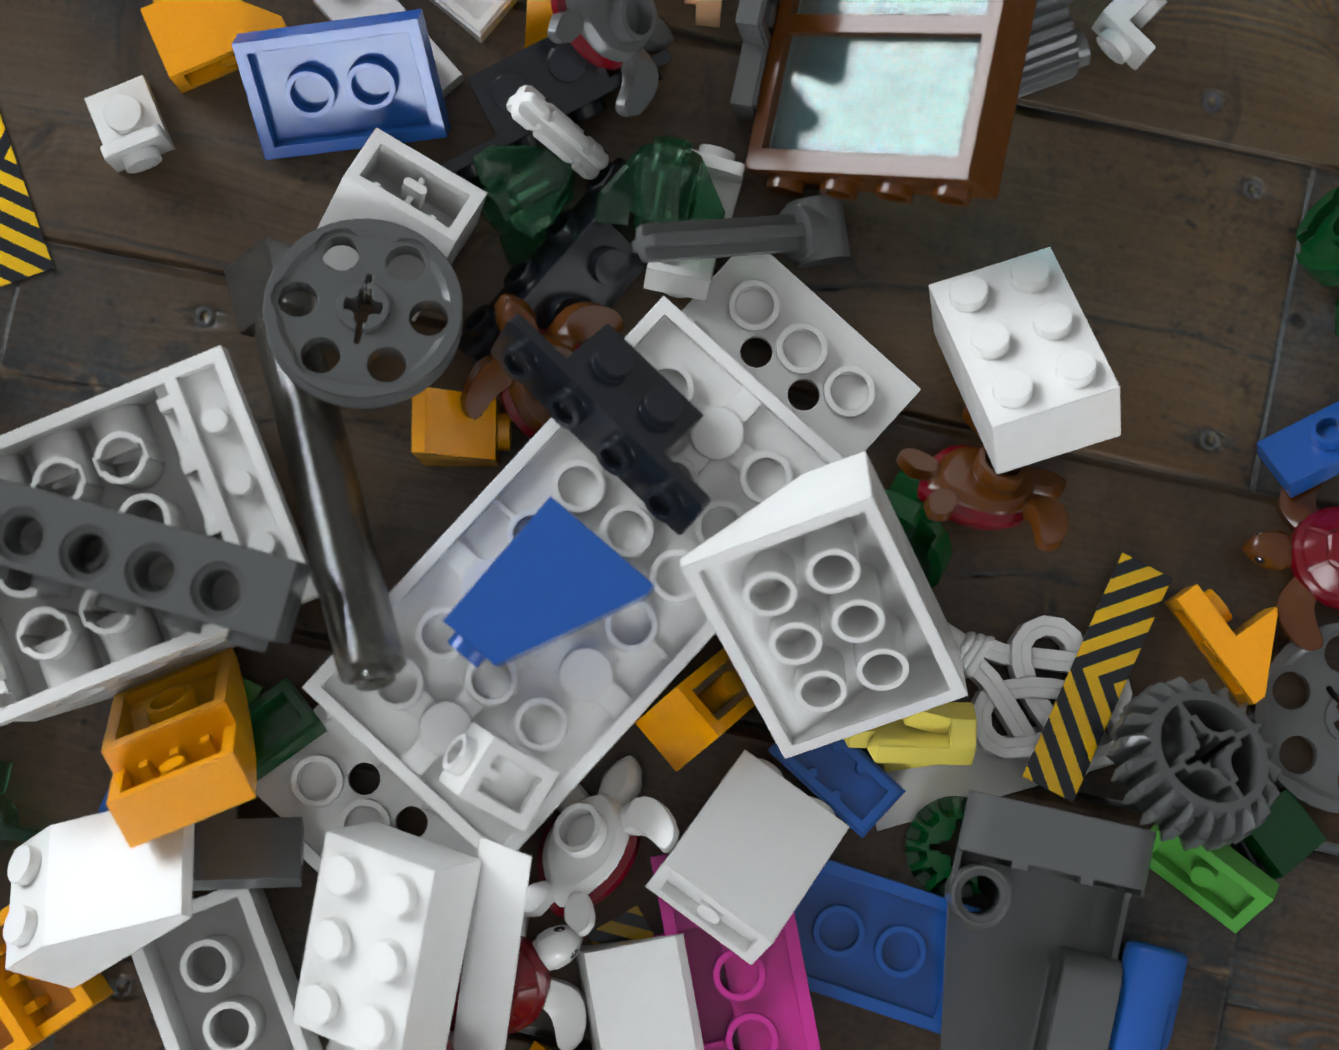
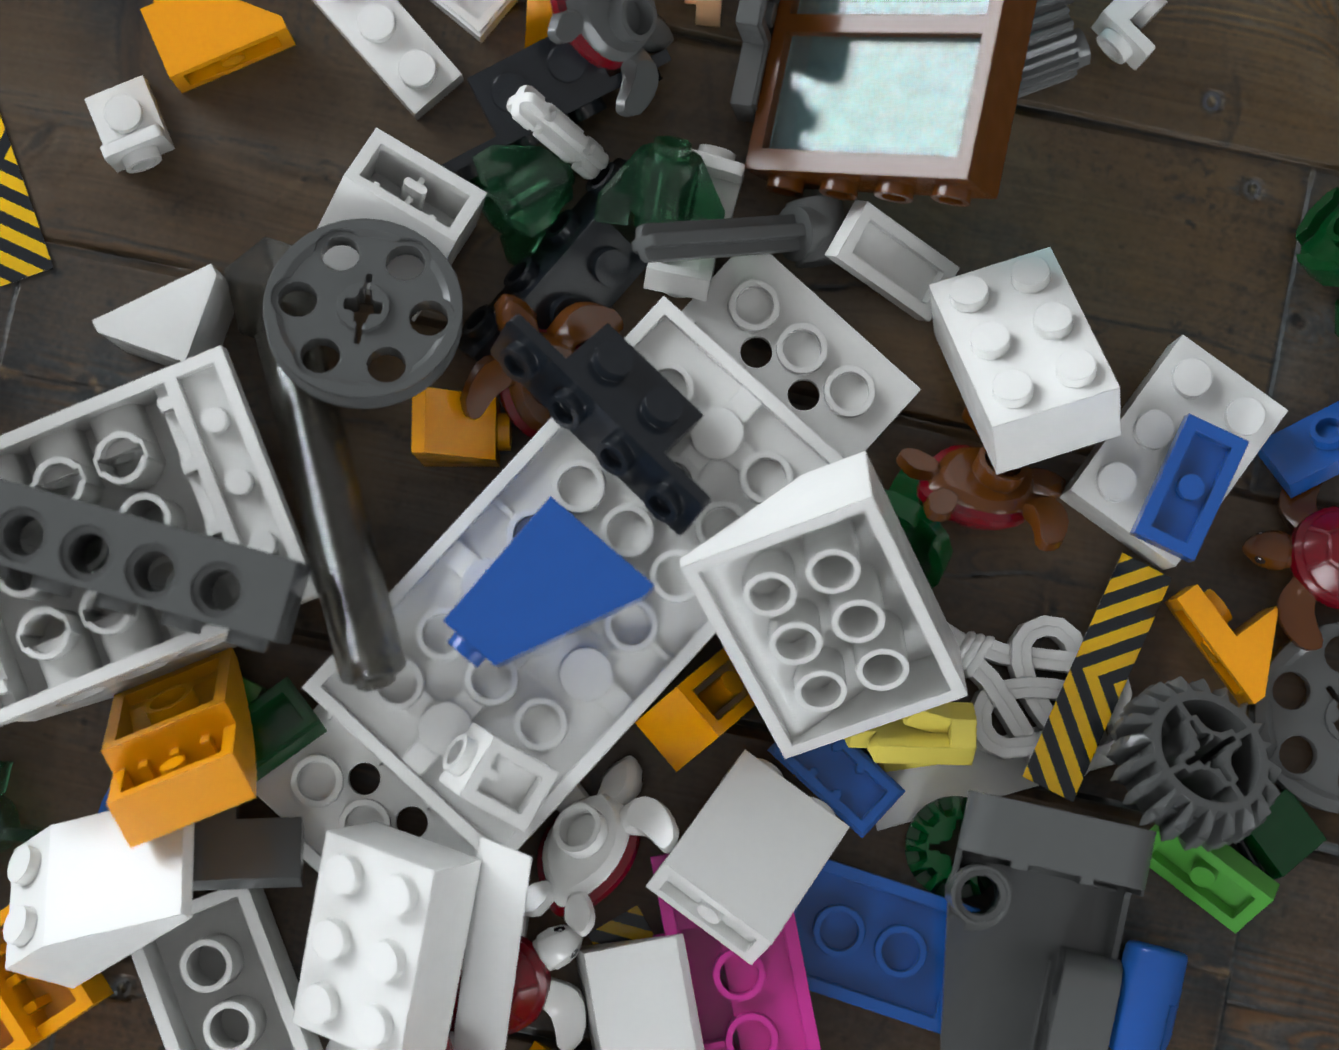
plate [232,9,451,160] -> none
none -> white slope [92,264,239,366]
none -> white tile [825,200,960,322]
none -> white brick [1060,335,1288,571]
none -> blue plate [1130,413,1249,562]

